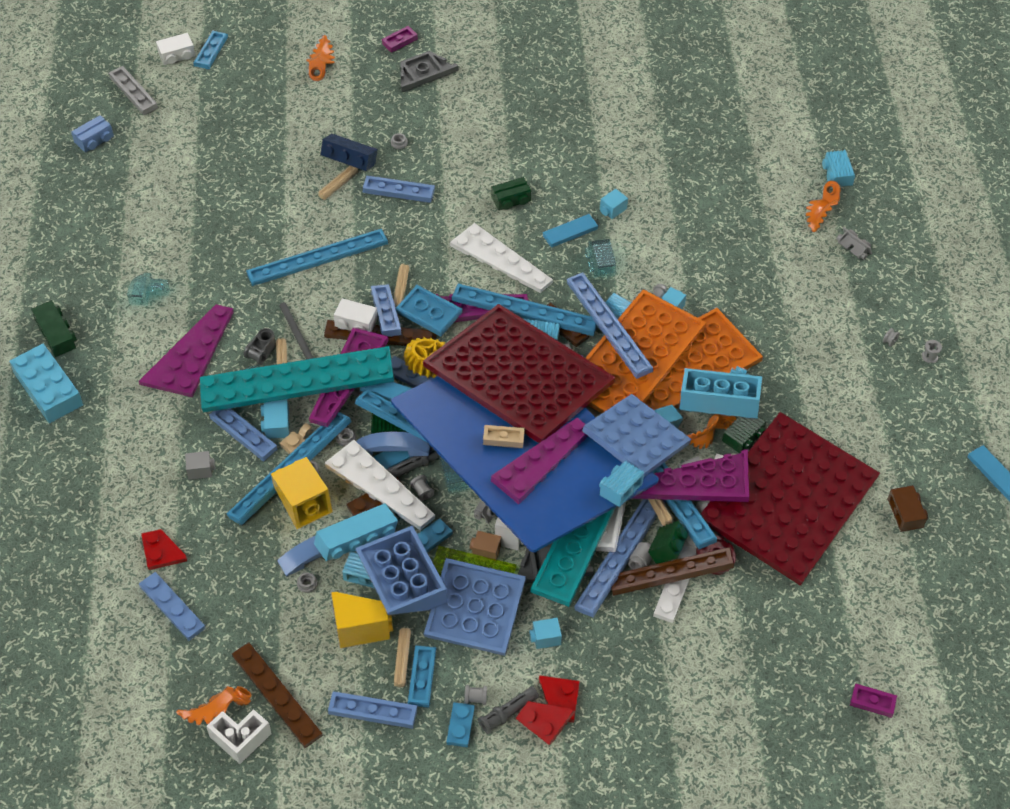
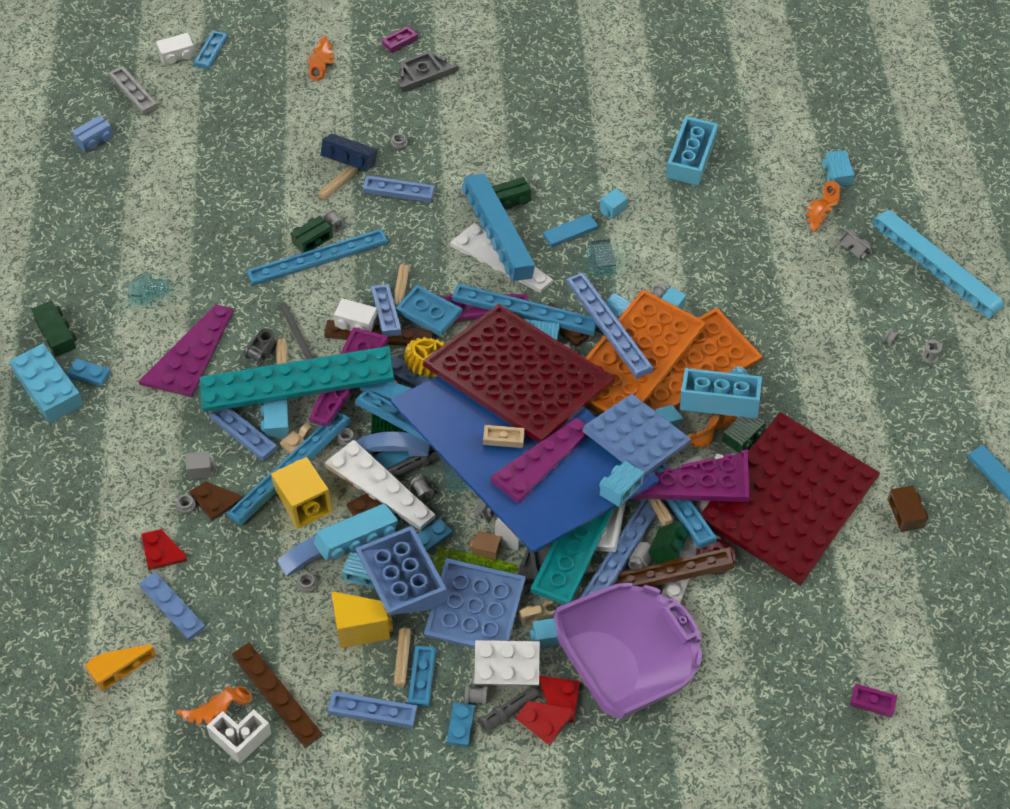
none -> dark azure plate [67,358,111,387]
none -> light orange slope [85,644,156,692]
none -> light grey plate [175,494,196,514]
none -> reddish brown wing [189,481,243,521]
none -> dark green brick [291,216,333,253]
none -> light grey bush [323,209,345,232]
none -> dark azure brick [462,174,535,281]
none -> white brick [474,640,540,687]
none -> tan plate [519,601,555,626]
none -> medium lavender windscreen [553,583,702,720]
none -> medium azure brick [666,116,718,186]
none -> medium azure beam [872,210,1004,318]

